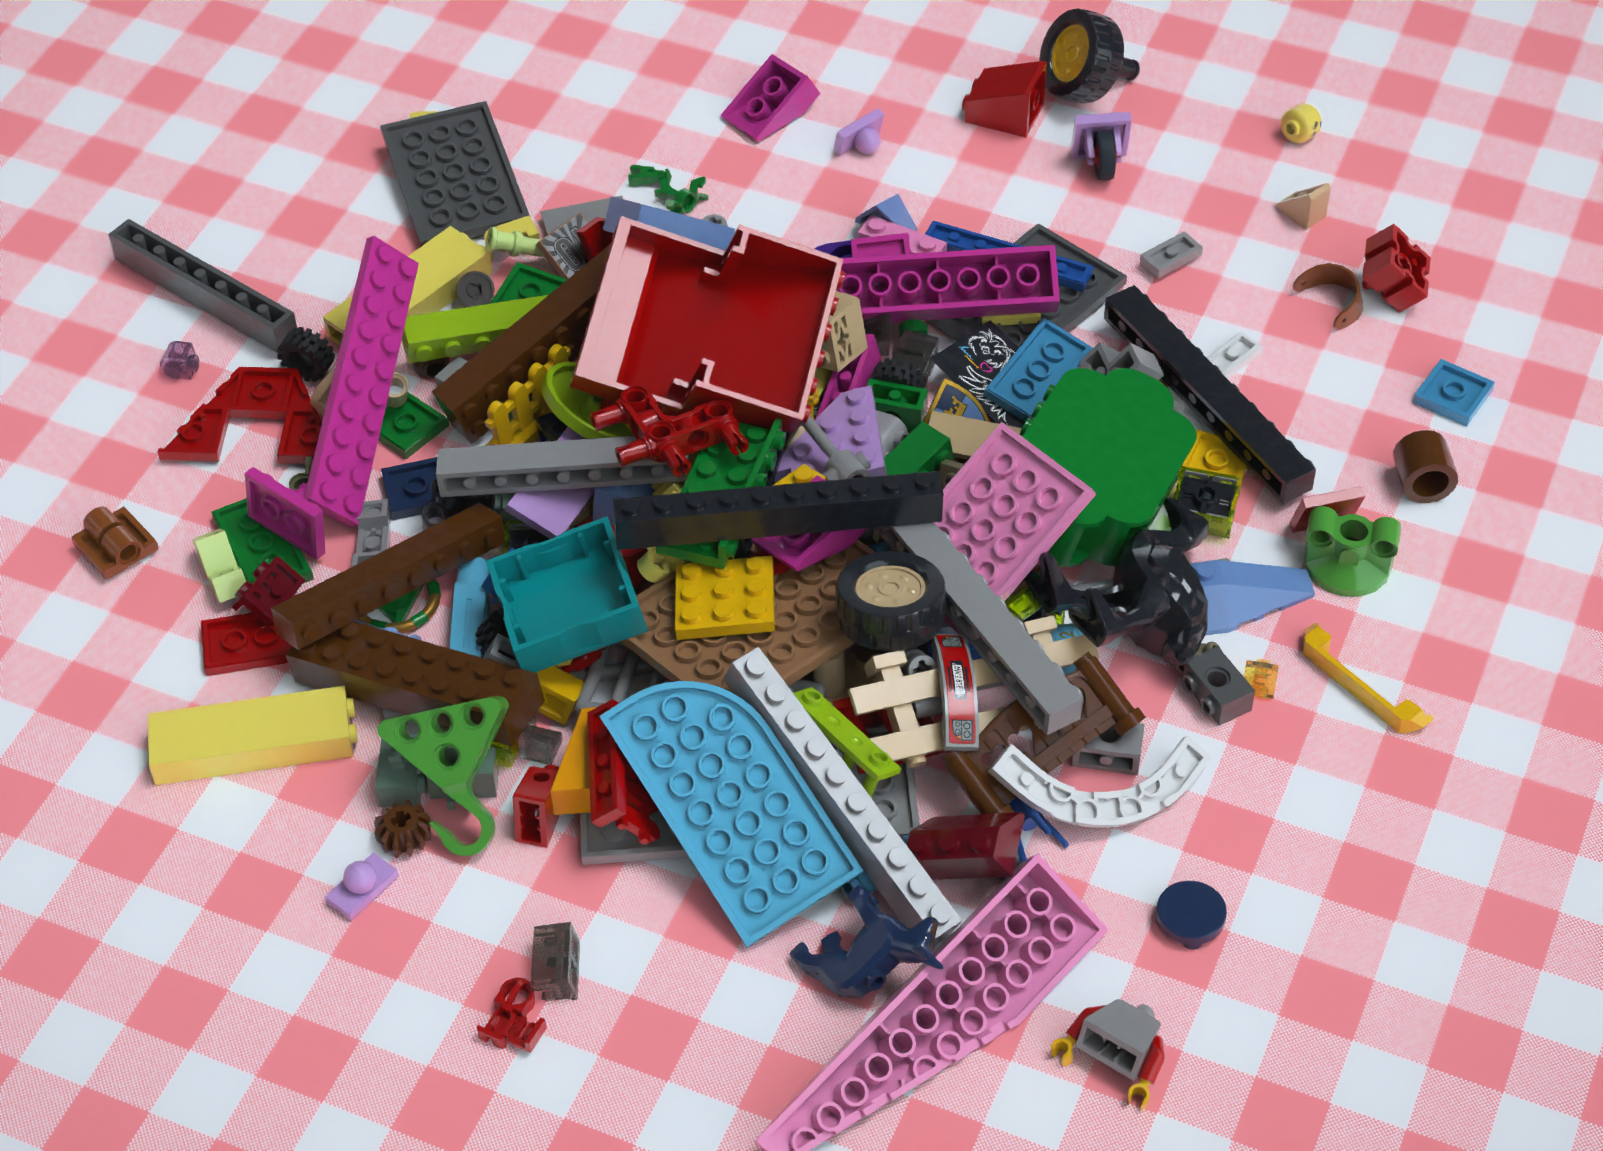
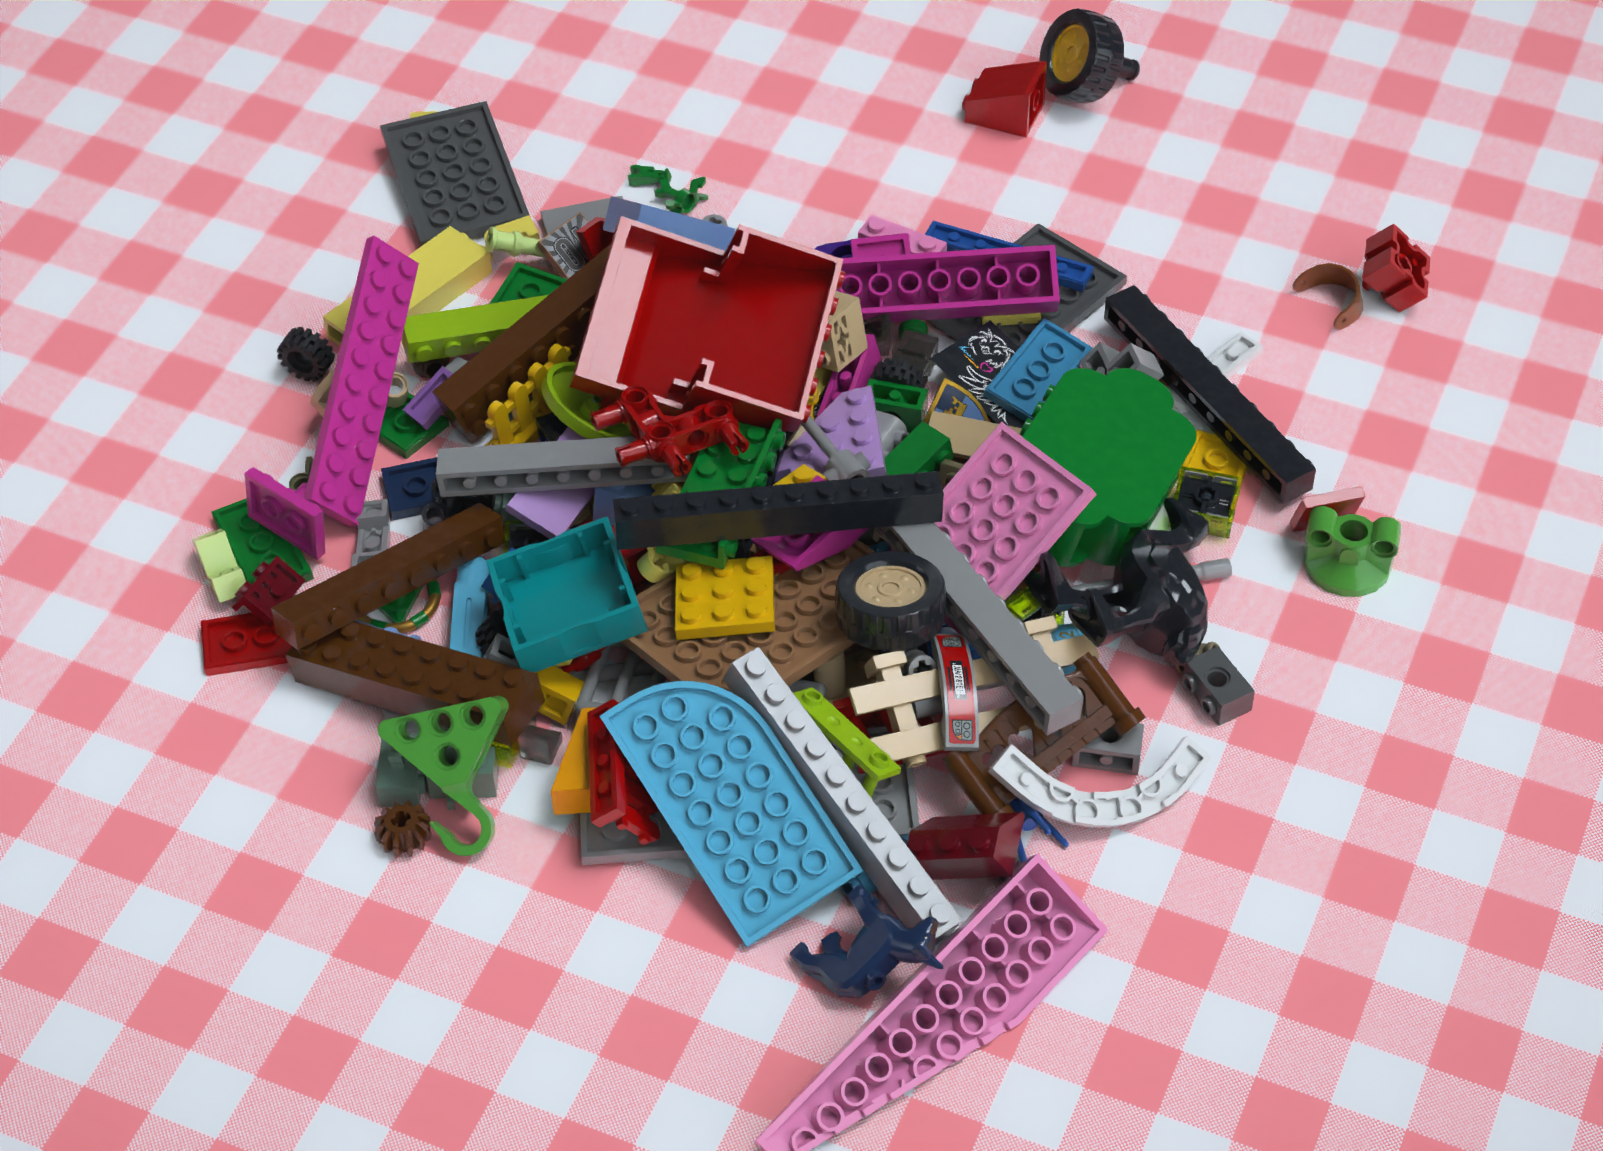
dark orange plate [71,506,159,580] -> none
dark grey brick [108,218,297,352] -> none
light yellow brick [148,686,358,785] -> none
red wing [157,367,322,464] -> none
clear purple plate [160,341,200,380] -> none
lavender tile [325,852,399,921] -> none
dark brown wheel [455,271,495,308] -> none
red piece [477,977,547,1053] -> none
red torso [512,764,560,848] -> none
clear smoke hinge [530,921,580,1001] -> none
dark pink slope [720,54,821,142] -> none
lavender tile [833,108,885,156] -> none
medium blue slope [855,194,918,231] -> none
light grey torso [1051,999,1165,1110] -> none
lavender plate [1071,112,1132,181] -> none
light grey plate [1140,231,1203,279] -> none
dark blue tile [1156,880,1227,950] -> none
medium blue wedge [1190,560,1315,635] -> none
clear yellow tile [1244,658,1279,699] -> none
tan slope [1275,182,1331,230] -> none
light yellow head [1280,103,1322,143] -> none
yellow piece [1303,623,1434,733] -> none
reddish brown piece [1393,430,1458,503] -> none
dark azure tile [1413,359,1495,426] -> none
none -> medium lavender tile [402,366,453,430]

